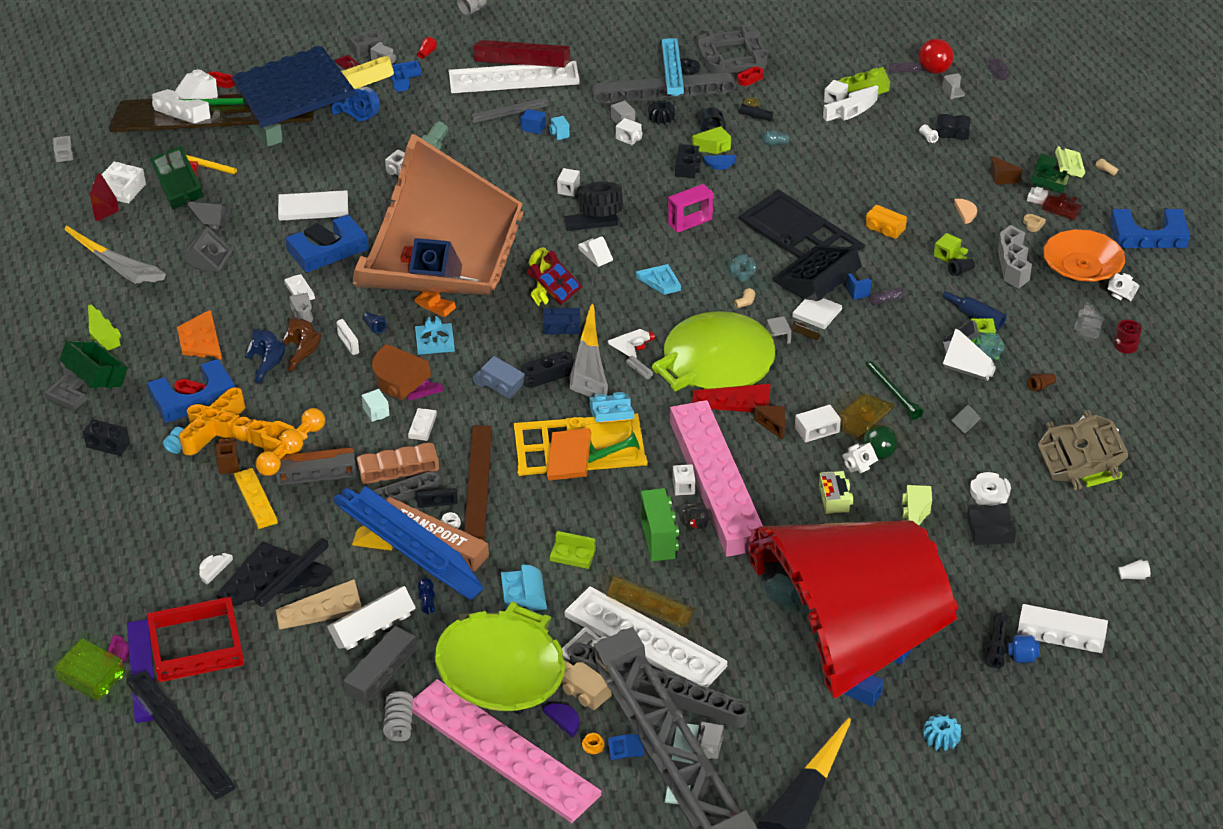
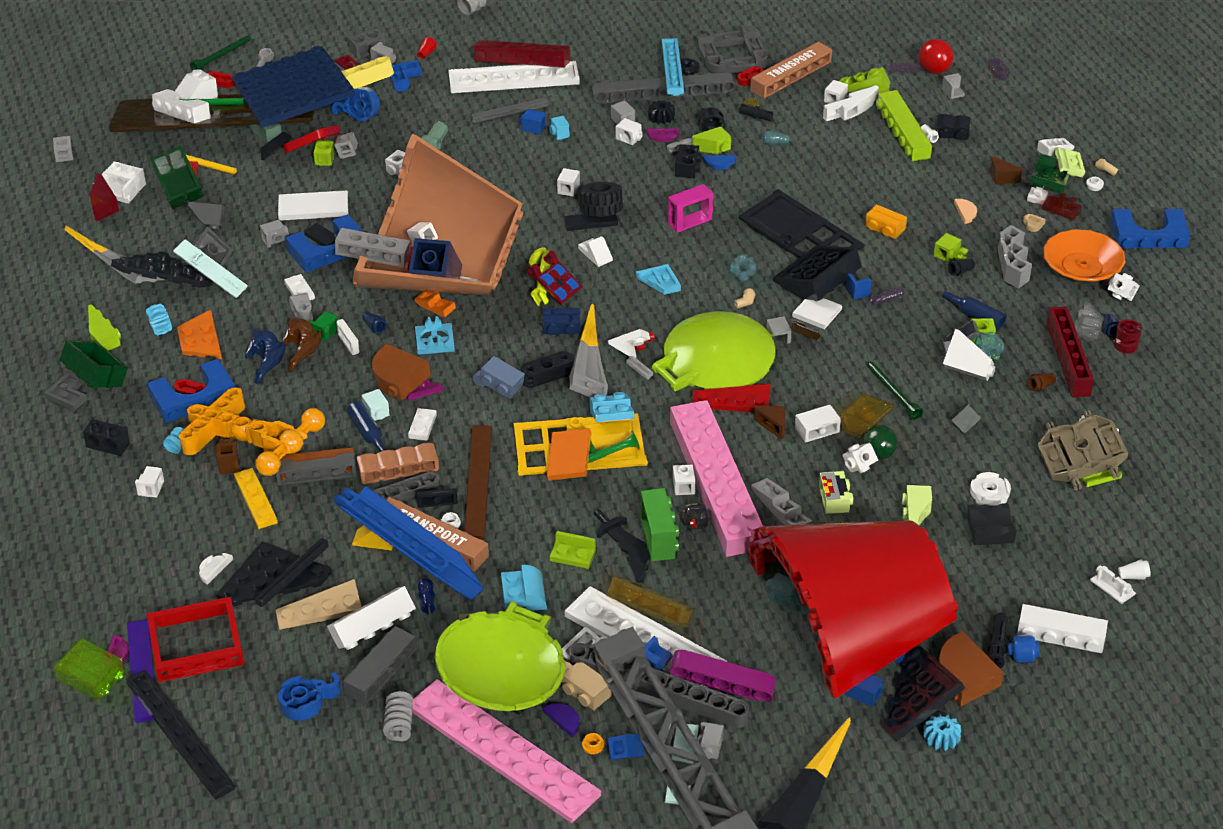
none -> black plate [111,252,213,288]
none -> white brick [135,466,164,498]
none -> medium azure gear [146,304,172,336]
none -> light aqua piece [173,239,248,298]
none -> dark green piece [190,36,251,71]
none -> light grey plate [256,48,274,67]
none -> light grey brick [260,220,289,248]
none -> black slope [261,131,292,160]
none -> blue piece [277,673,341,721]
none -> red beam [283,125,341,153]
none -> green brick [310,311,338,341]
none -> lime brick [314,141,335,166]
none -> light grey brick [334,132,358,158]
none -> light grey brick [335,228,410,267]
none -> dark blue piece [347,401,387,452]
none -> white brick [407,222,438,244]
none -> black sword [594,509,650,583]
none -> blue panel [645,636,673,671]
none -> magenta tile [647,128,680,142]
none -> light grey piece [667,138,692,154]
none -> magenta beam [670,649,776,702]
none -> nougat brick [751,42,832,98]
none -> light grey slope [751,478,813,525]
none -> lime brick [876,90,932,161]
none -> black plate [882,646,965,742]
none -> dark orange brick [939,631,1004,707]
none -> white slope [1037,138,1074,157]
none -> dark red brick [1047,306,1094,398]
none -> white plate [1086,177,1104,191]
none -> white hinge [1090,565,1136,604]
none -> dark blue cone [1104,314,1119,338]

